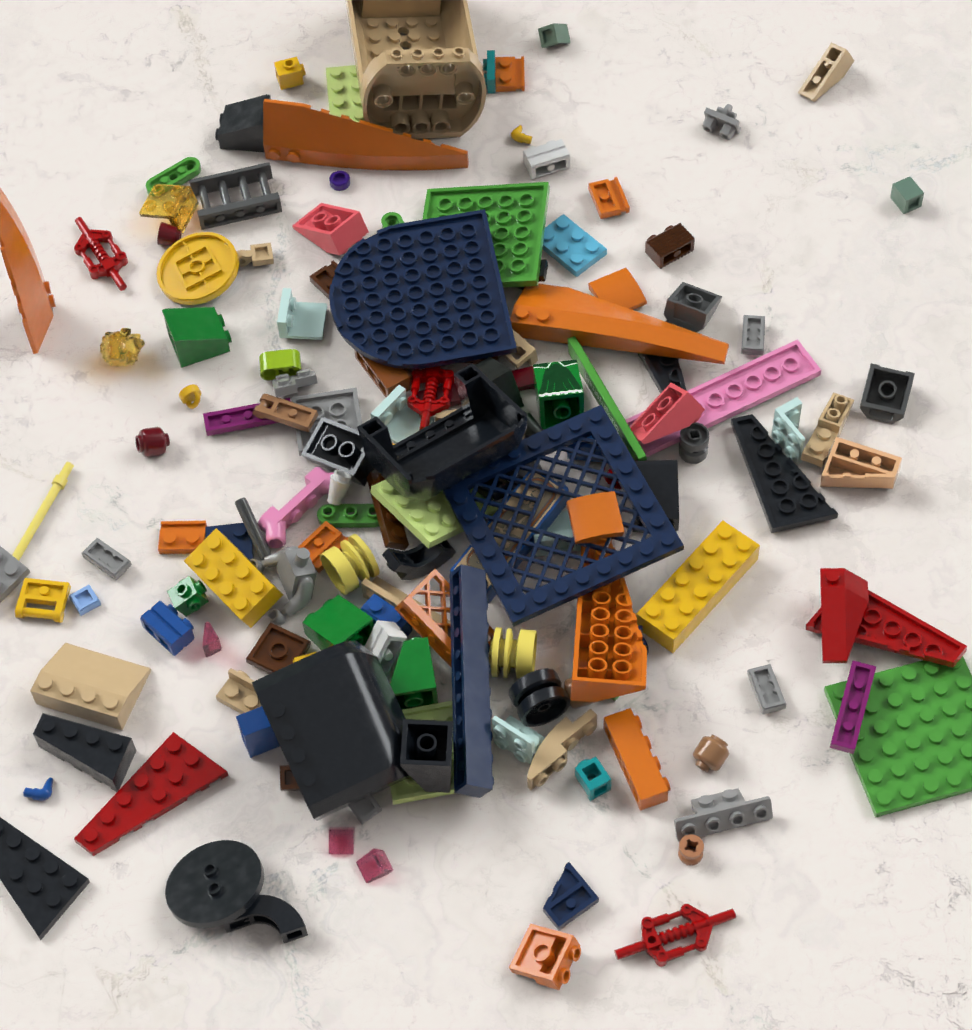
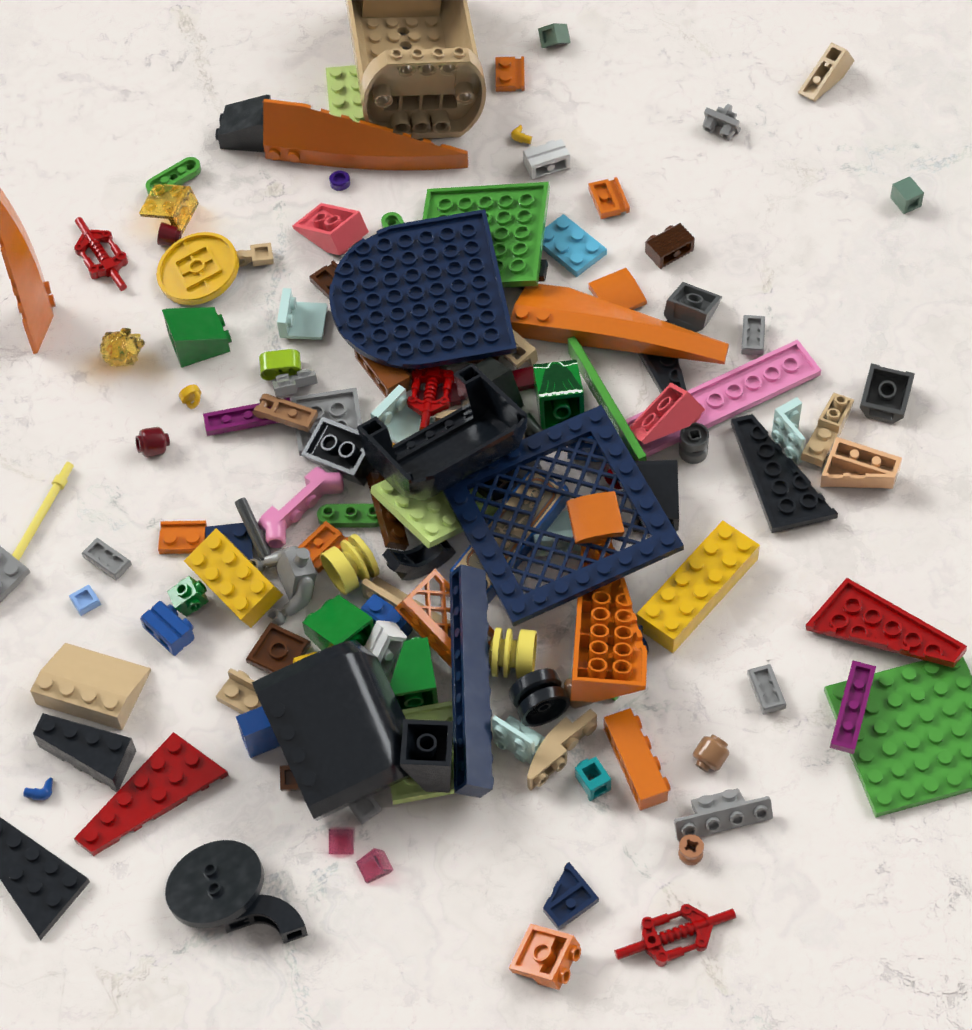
yellow plate [15,578,71,623] -> none
dark grey fence [189,162,282,230] -> none
clear pink slope [203,622,222,657] -> none
yellow brick [274,57,306,90] -> none
white cone [327,470,352,505] -> none
teal plate [483,50,496,94] -> none
red wedge [820,568,869,663] -> none

